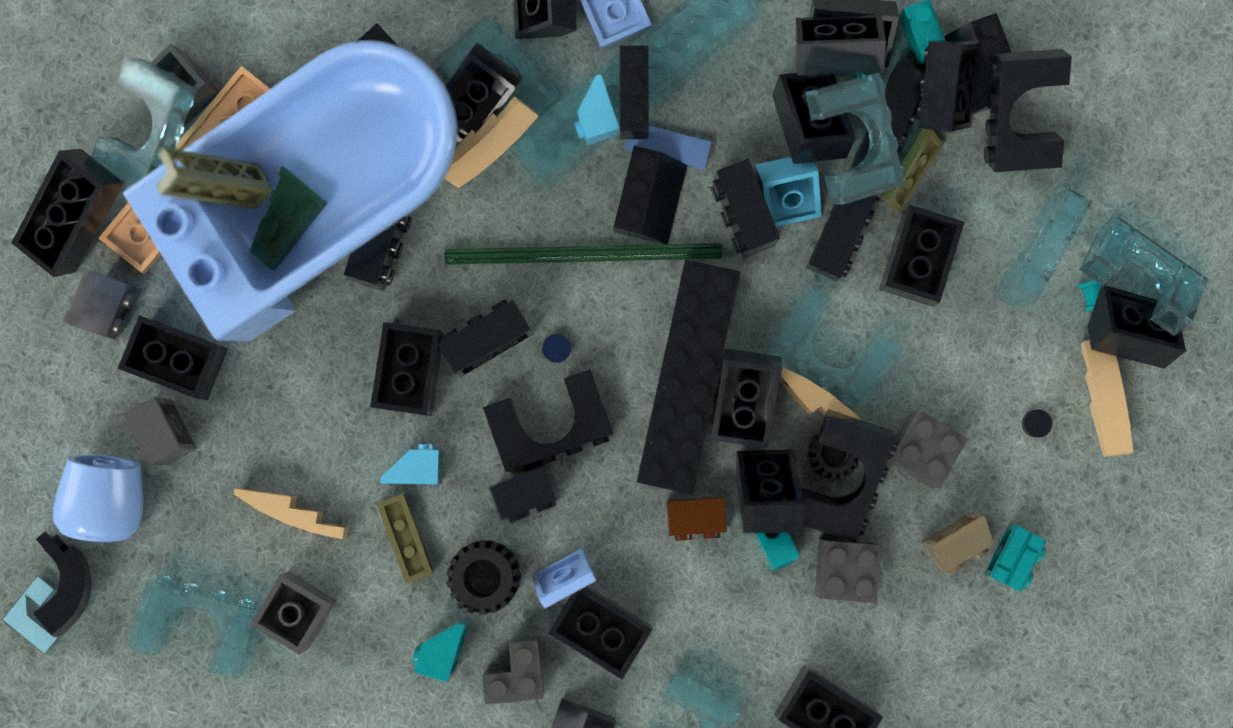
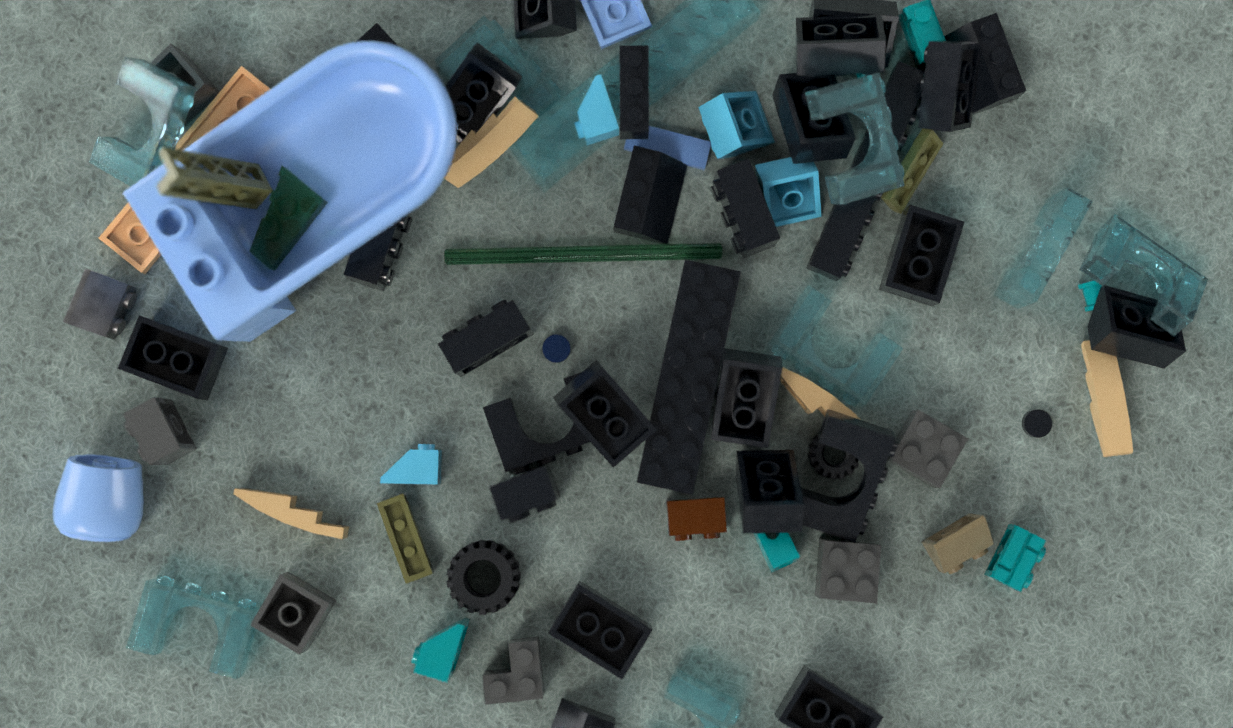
medium azure tile [1,574,67,655] -> none
black brick [11,148,124,277] -> none
black arch [33,532,92,638] -> none
black brick [370,322,444,416] -> none
light blue tile [532,548,596,609] -> none
black arch [984,49,1072,172] -> none
none -> black slope [553,360,657,468]
none -> medium azure slope [698,91,775,159]

